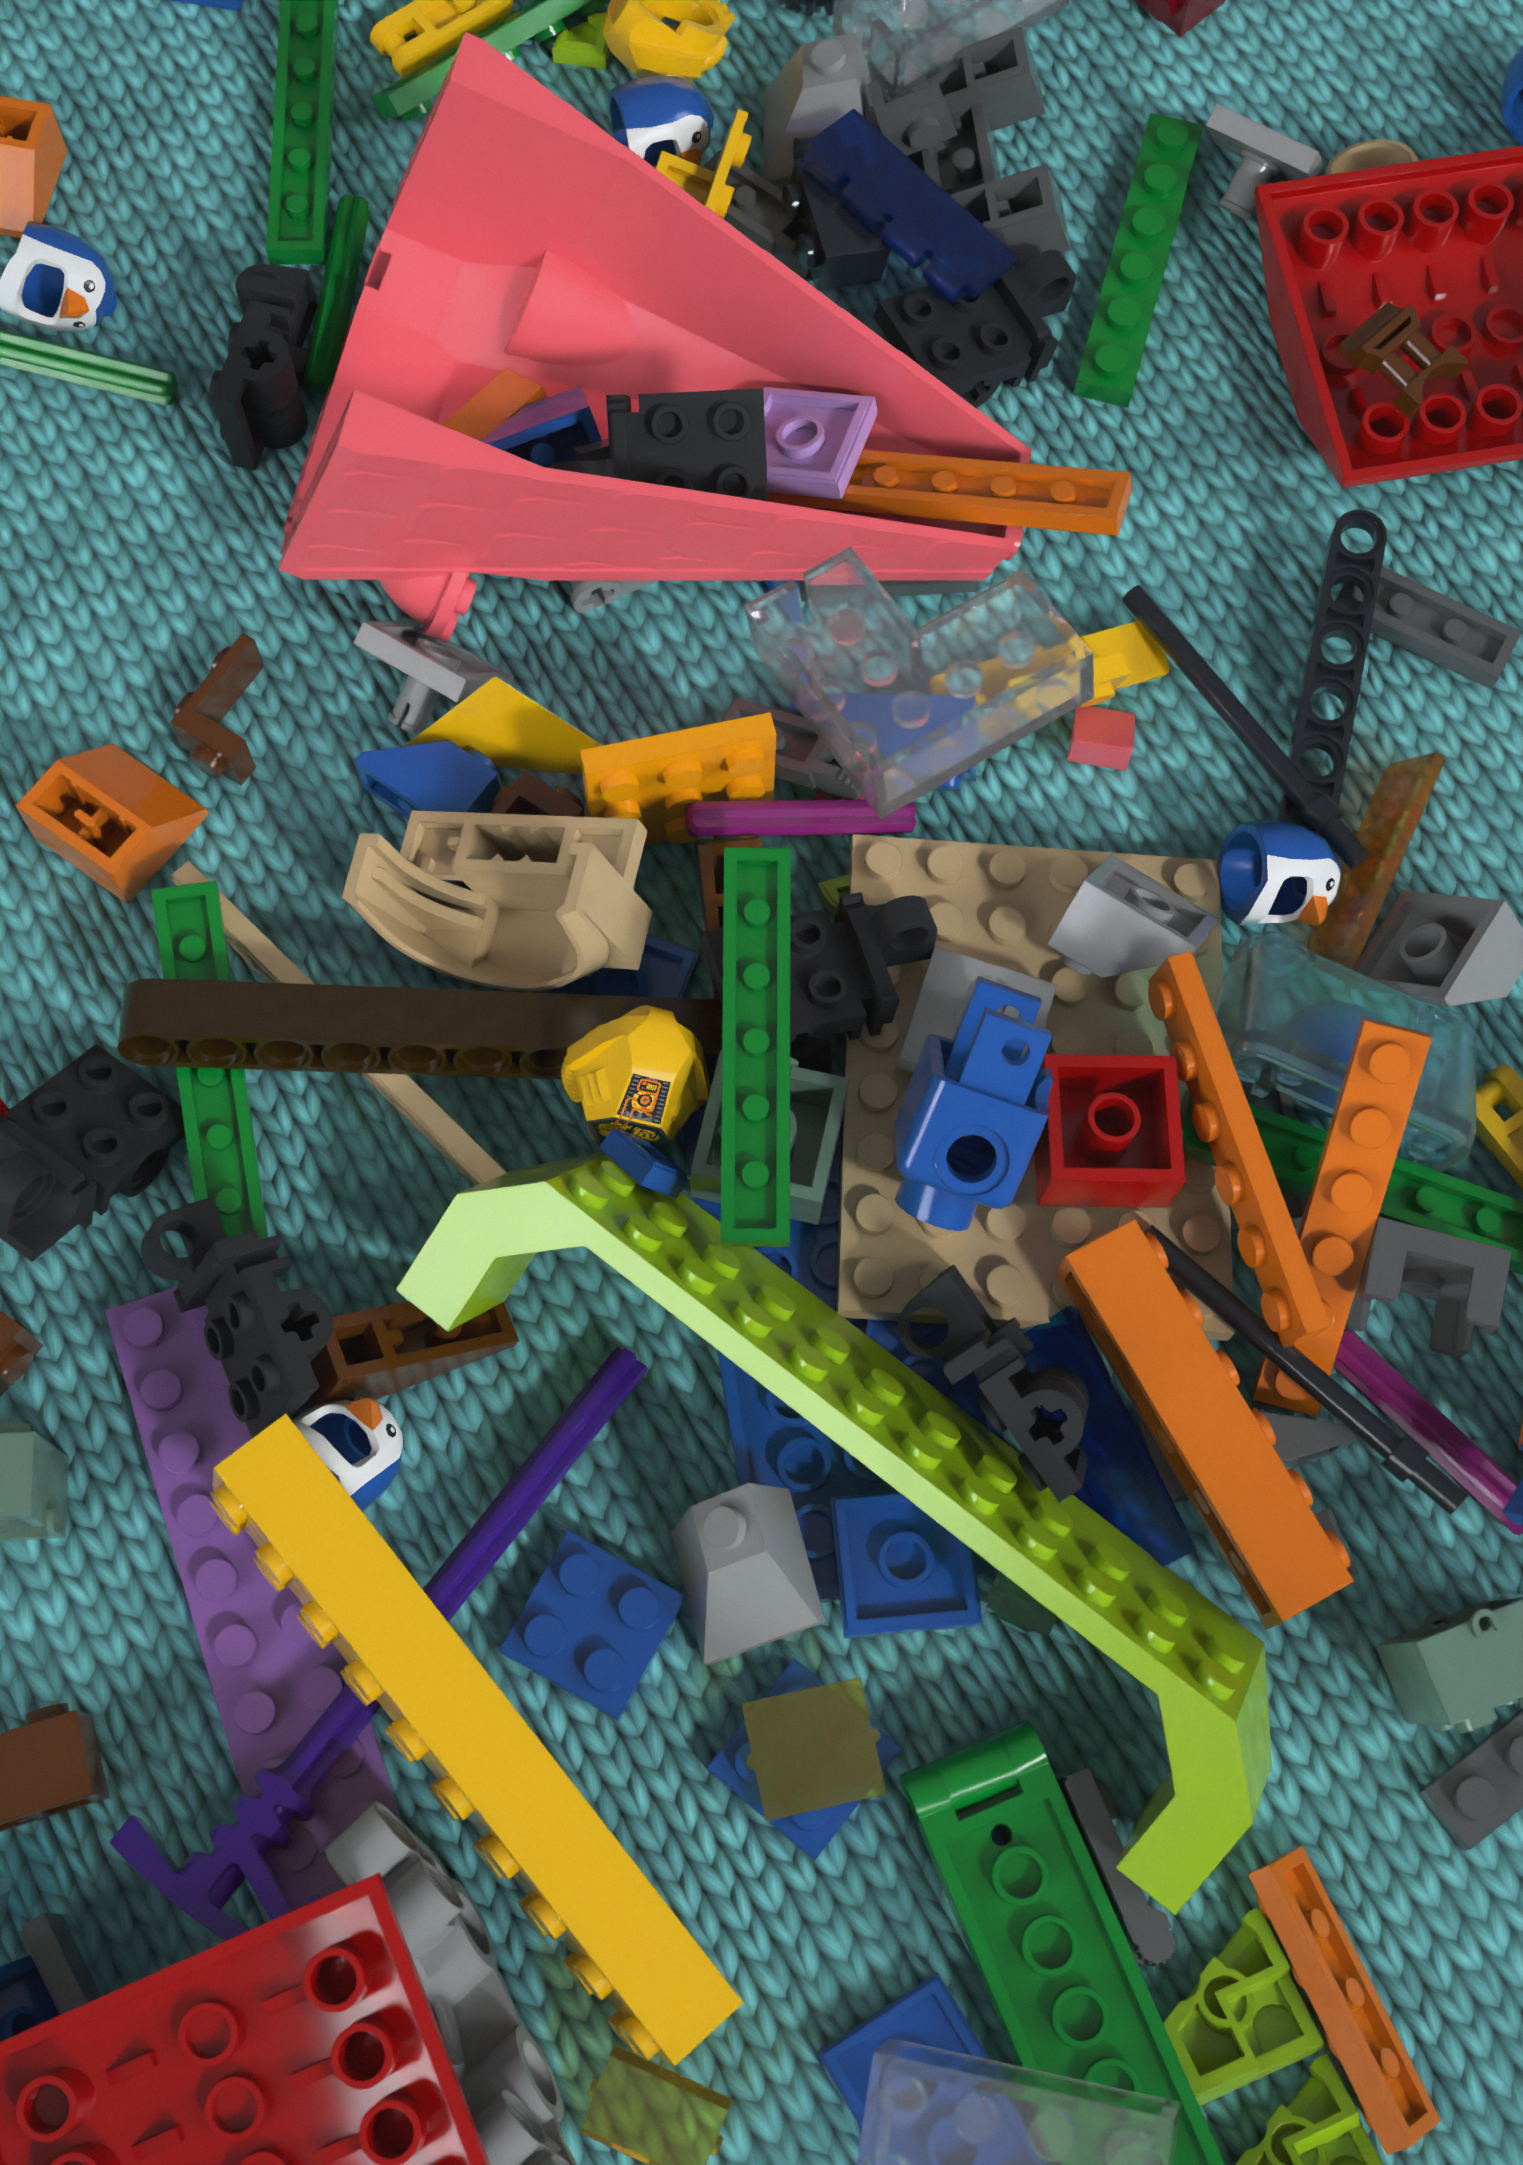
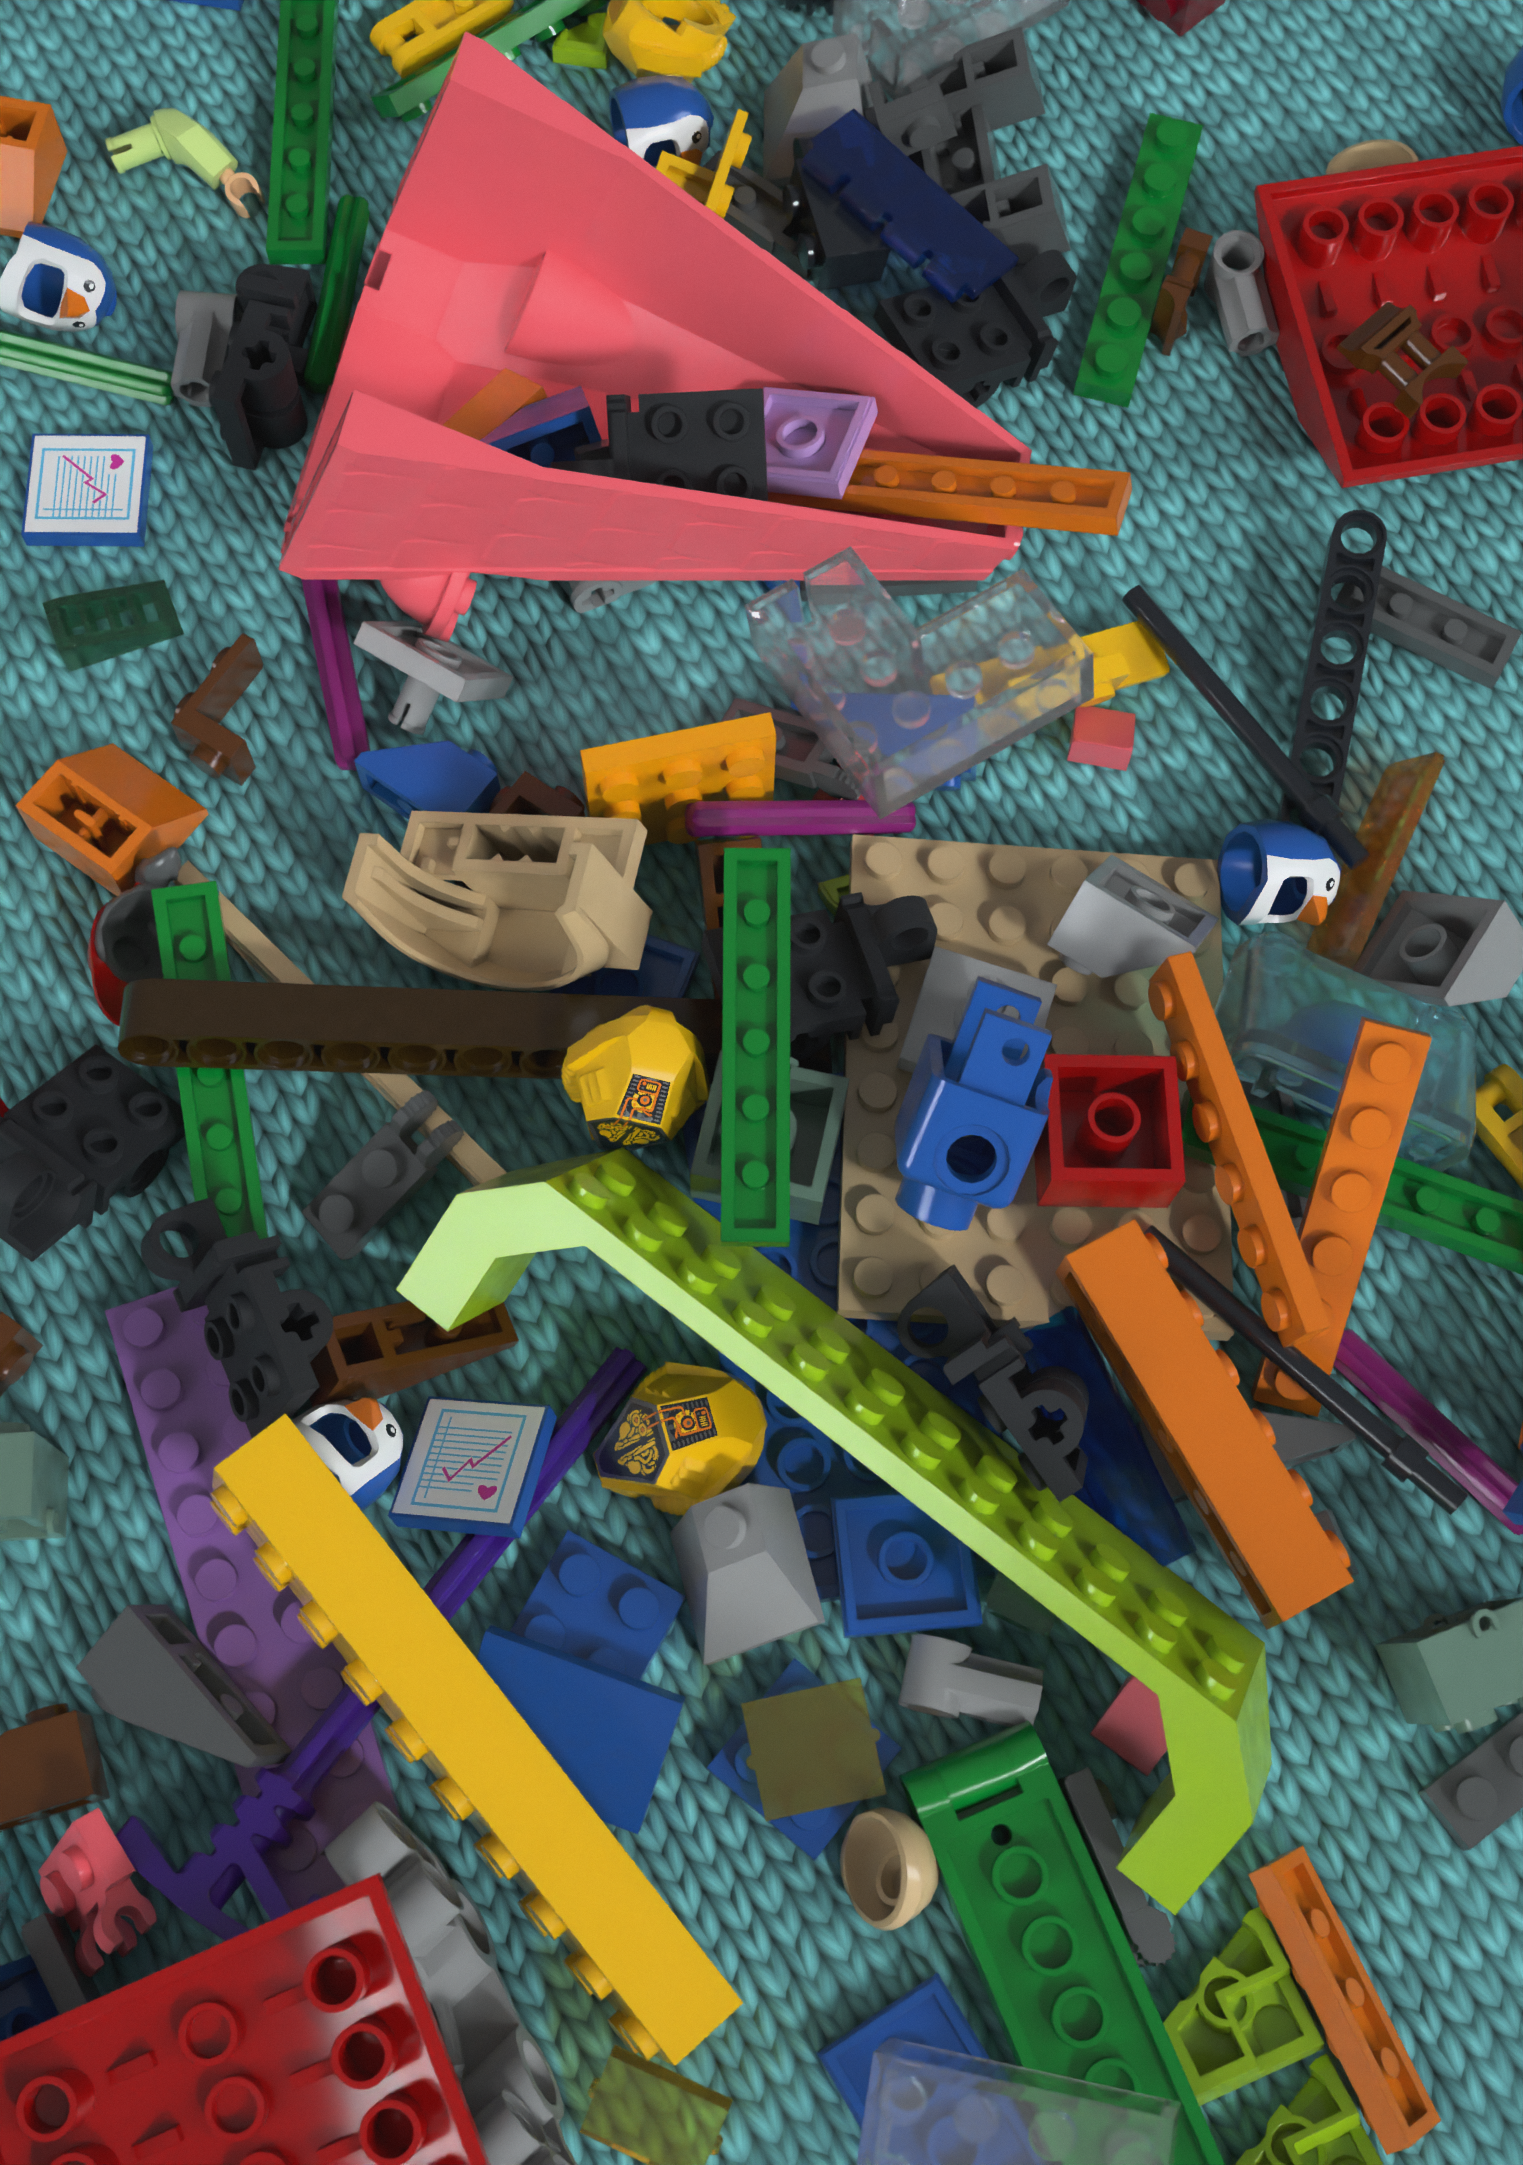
yellow sticker [405,677,603,775] -> none
blue tile [599,1129,690,1199] -> none
light grey tile [1206,103,1325,221] -> none
dark grey panel [1345,1217,1512,1358] -> none
none -> white tile [21,433,153,547]
none -> coral plate [38,1807,157,1977]
none -> clear green slope [42,580,184,672]
none -> dark grey slope [76,1604,292,1768]
none -> dark grey hair [87,847,181,1027]
none -> yellowish green arm [105,108,265,218]
none -> light grey piece [171,290,244,407]
none -> magenta axle [302,579,370,772]
none -> dark grey hinge [302,1090,464,1260]
none -> white tile [388,1396,557,1538]
none -> blue tile [476,1625,686,1834]
none -> yellow helmet [593,1361,768,1516]
none -> tan piece [840,1807,940,1931]
none -> light grey piece [898,1634,1044,1727]
none -> coral slope [1090,1675,1167,1776]
none -> reddish brown piece [1149,227,1213,356]
none -> light grey piece [1204,230,1279,357]

